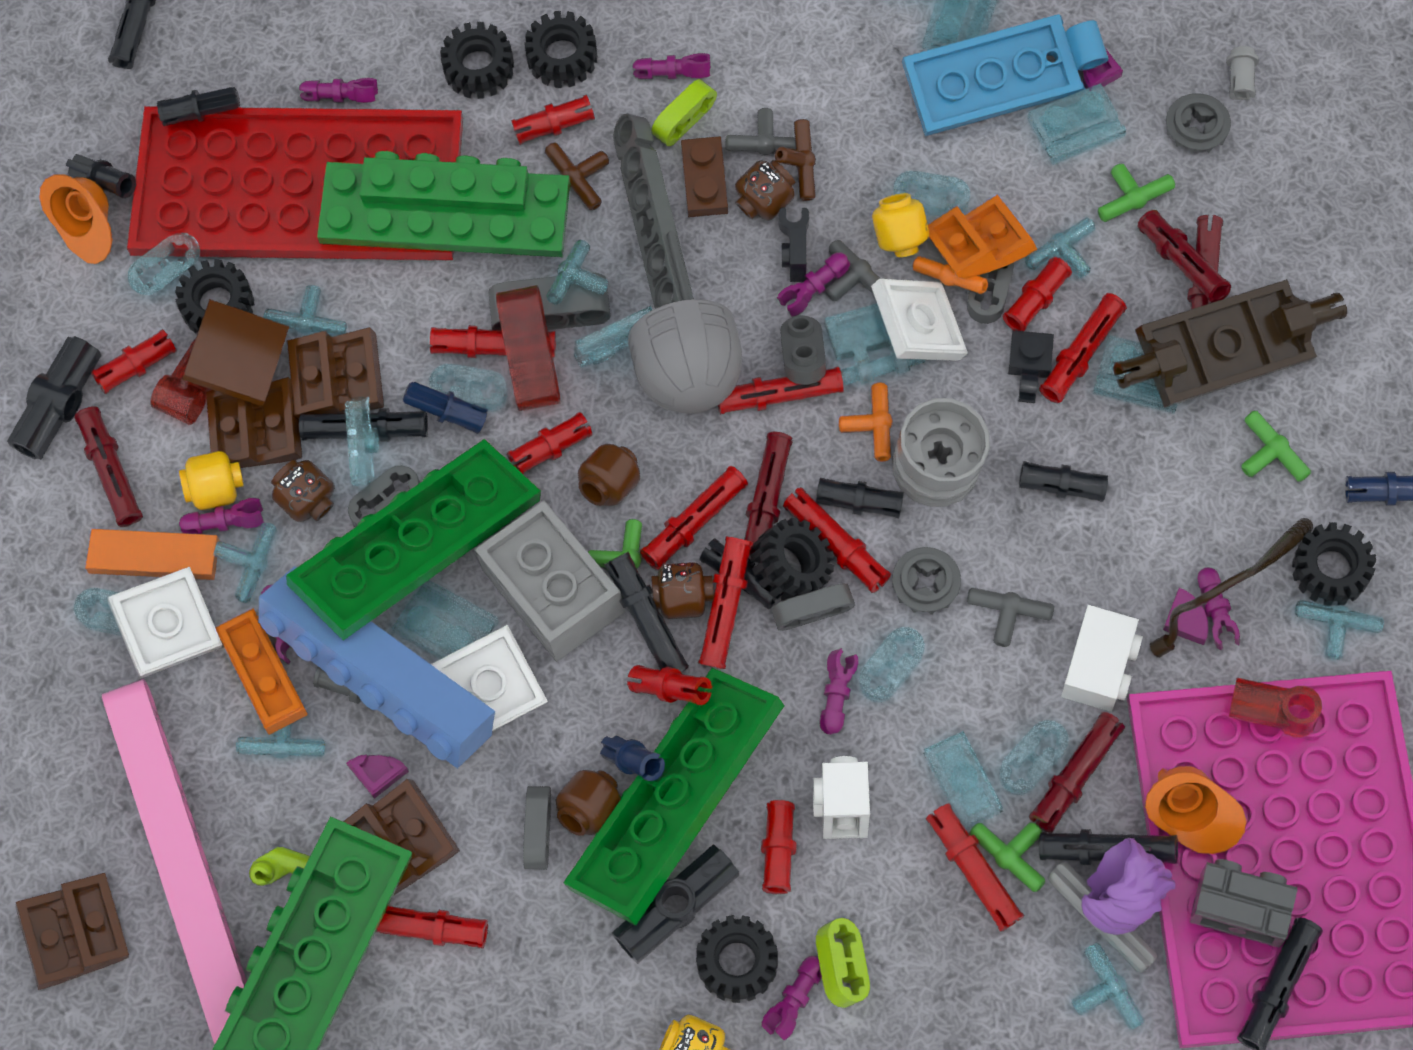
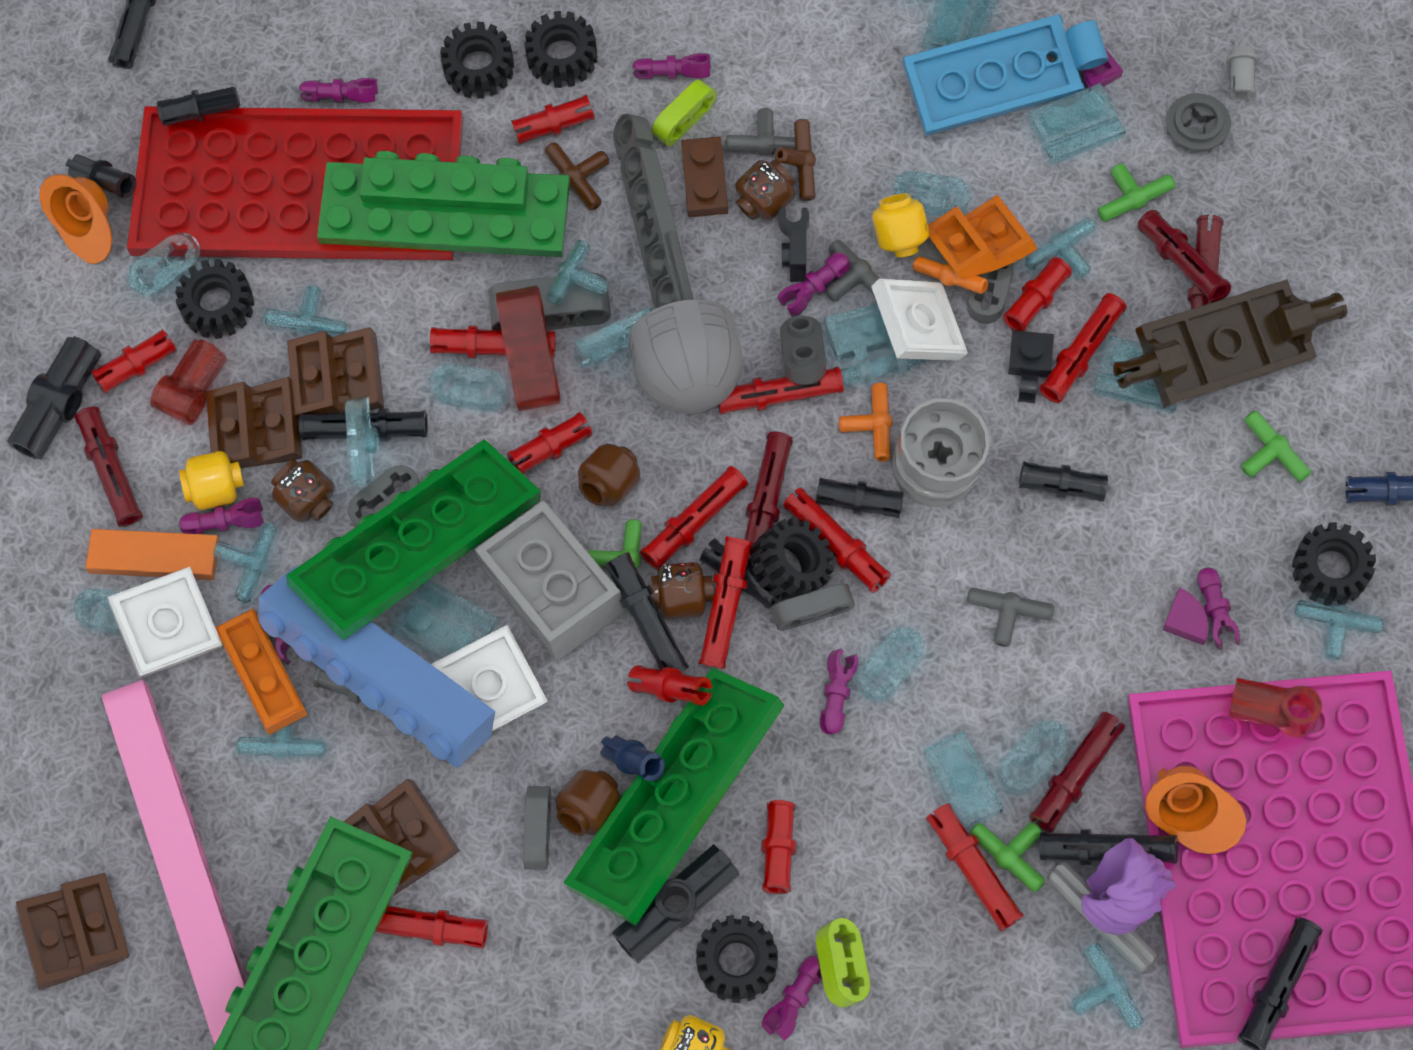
reddish brown slope [182,299,289,407] -> none
lime arm [249,847,310,886] -> none
magenta tile [346,754,409,799] -> none
dark blue axle [403,382,488,434] -> none
white brick [813,756,870,839] -> none
dark grey gear [892,547,961,615] -> none
white brick [1061,605,1143,712] -> none
dark brown piece [1150,518,1313,658] -> none
dark grey brick [1190,859,1298,948] -> none

